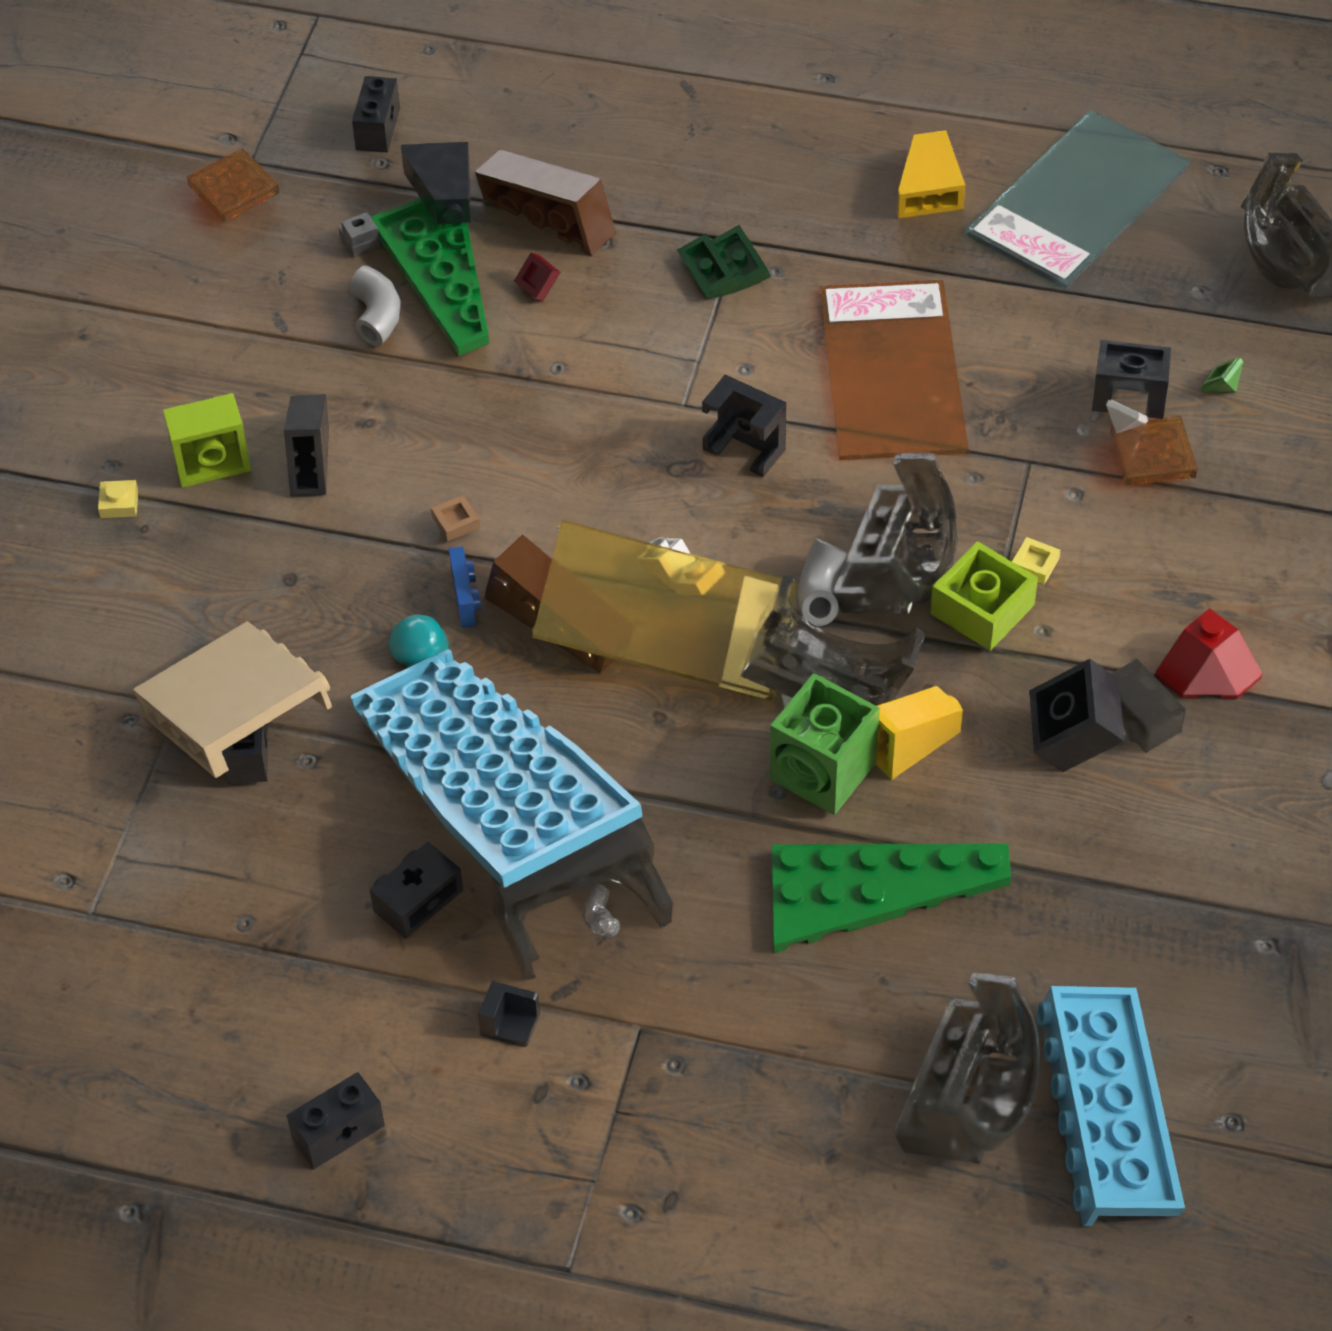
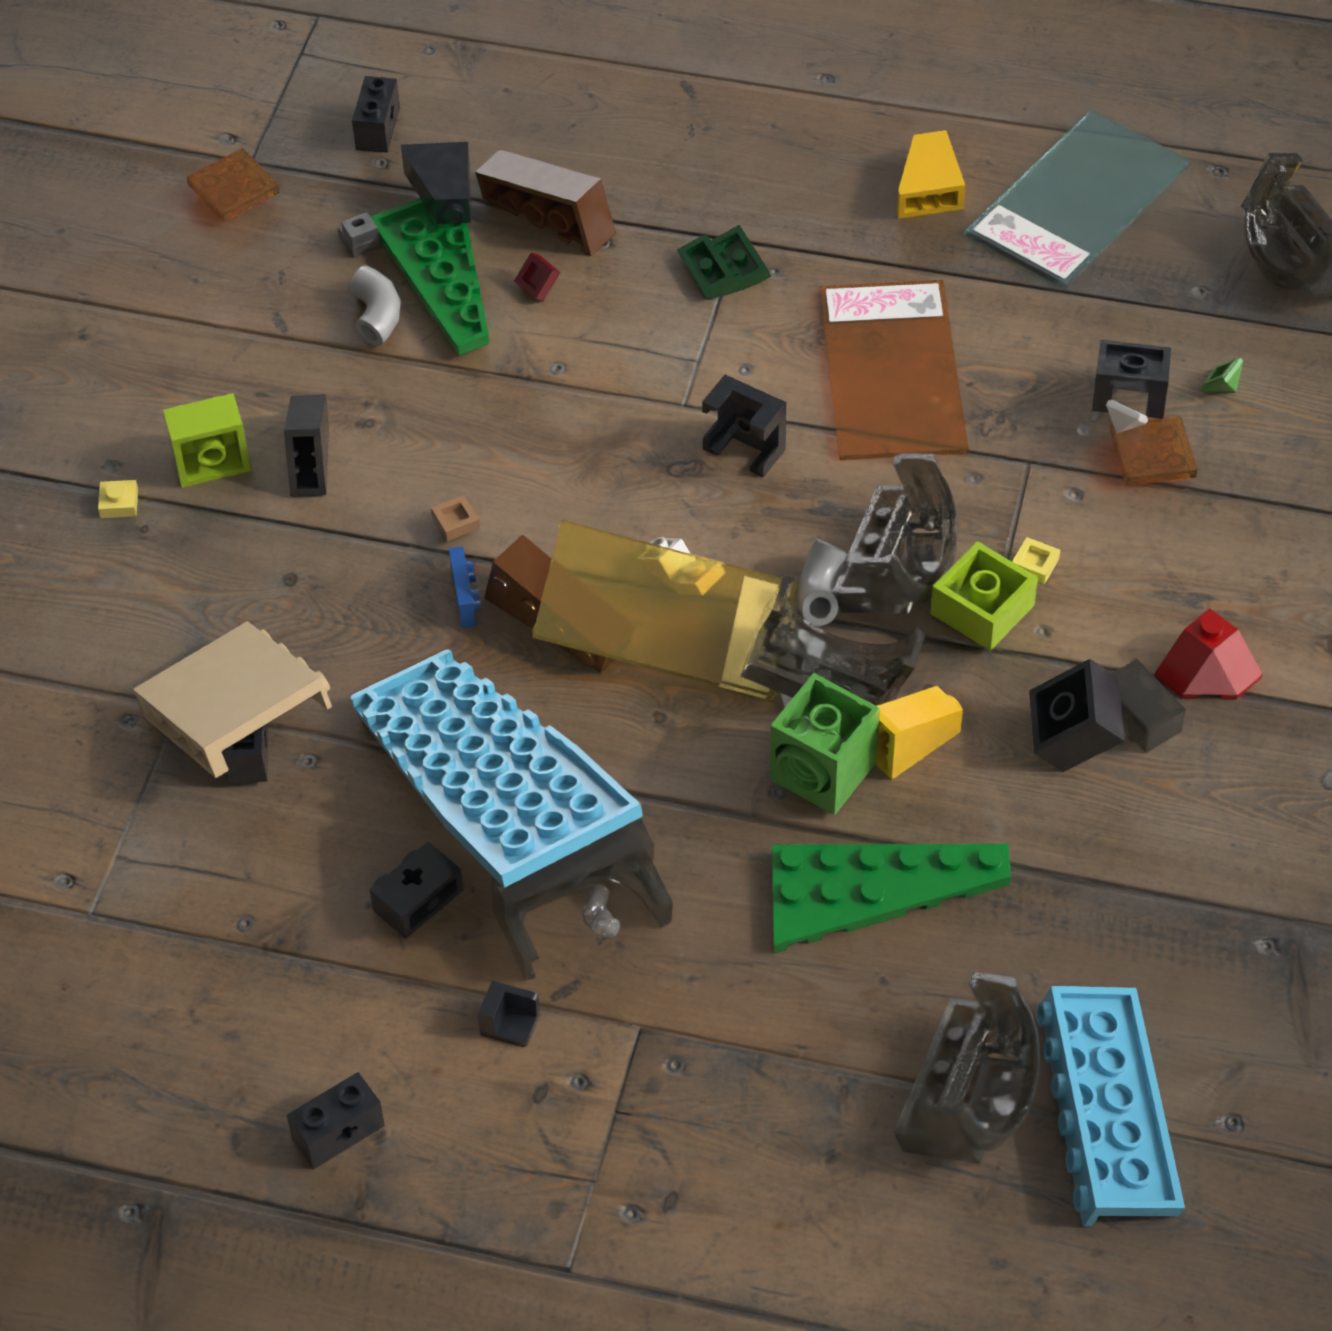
teal hair [388,614,449,667] -> none

